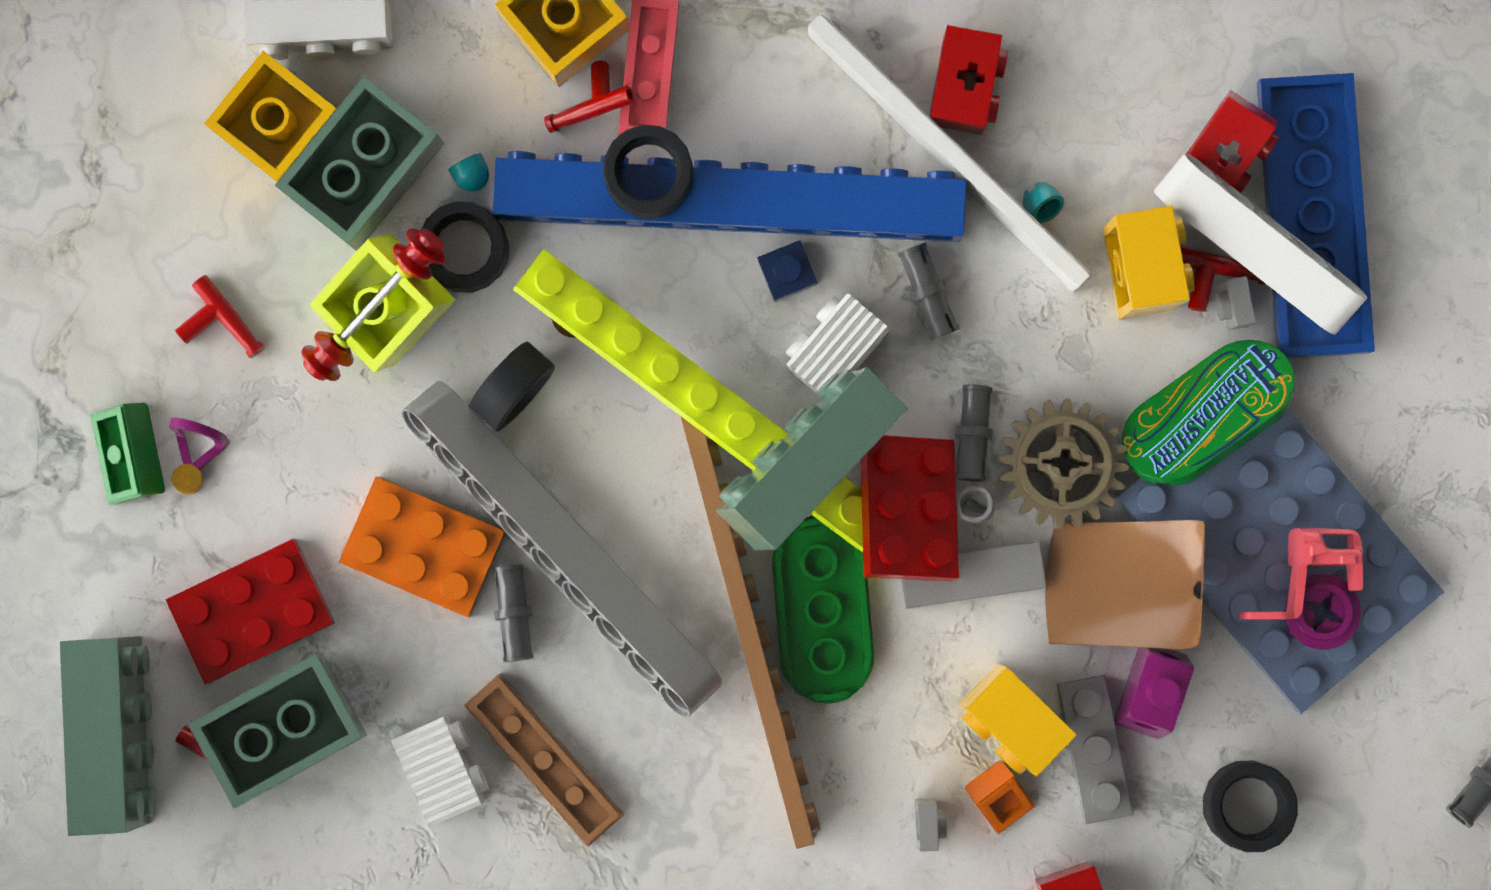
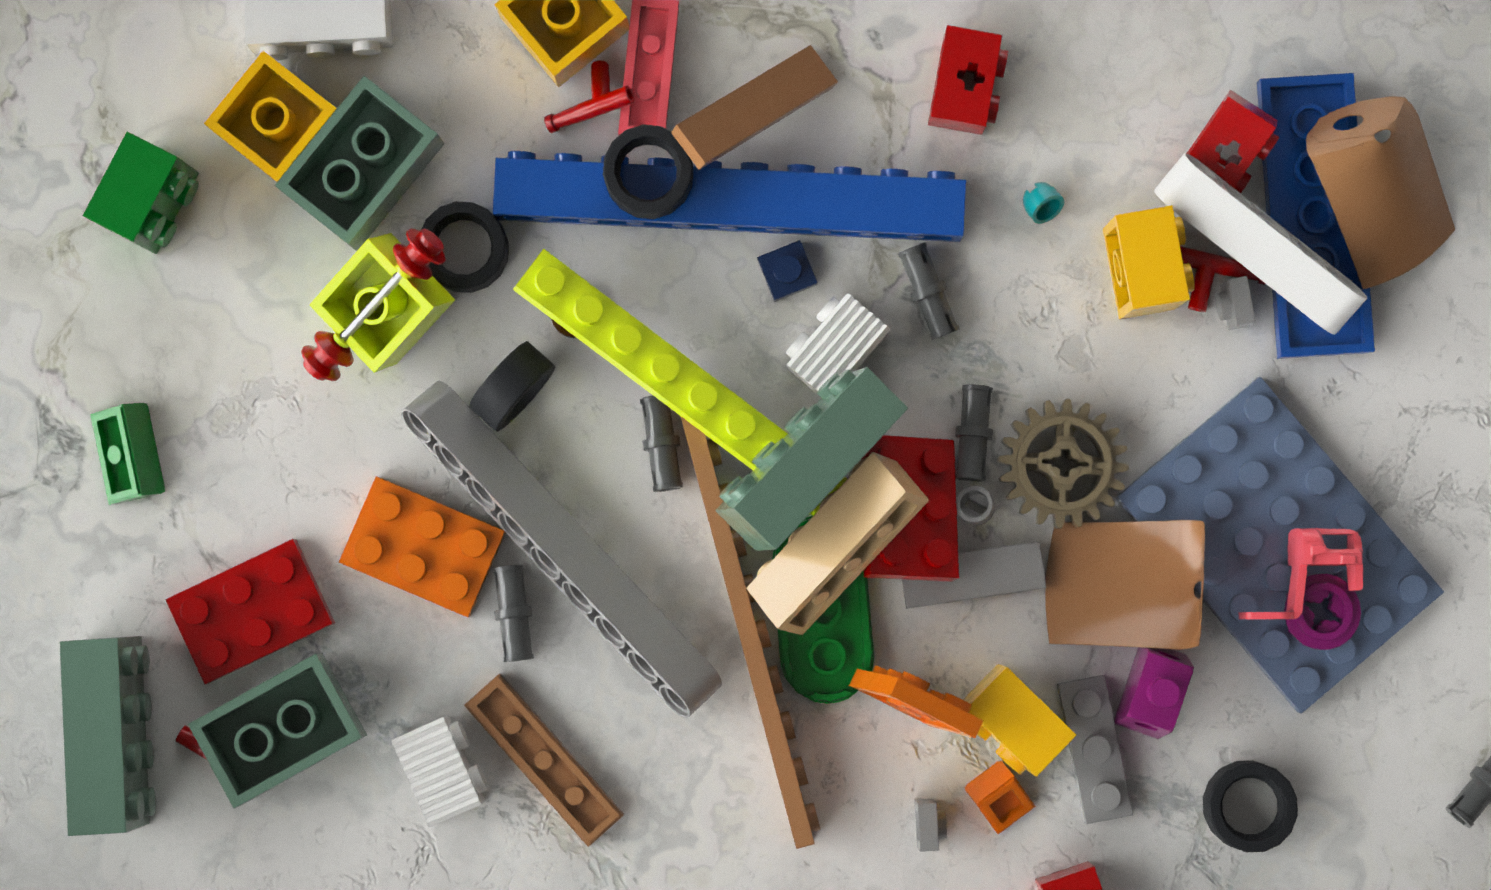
magenta piece [169,417,230,495] -> none
red piece [175,275,265,358] -> none
teal hinge [448,153,489,192] -> none
white tile [808,14,1090,292] -> none
green tile [1122,340,1295,486] -> none
none -> green brick [82,131,199,254]
none -> dark grey pin [640,396,683,492]
none -> medium nougat tile [671,45,838,170]
none -> tan brick [746,452,929,635]
none -> orange plate [849,665,984,738]
none -> medium nougat piece [1306,96,1455,290]

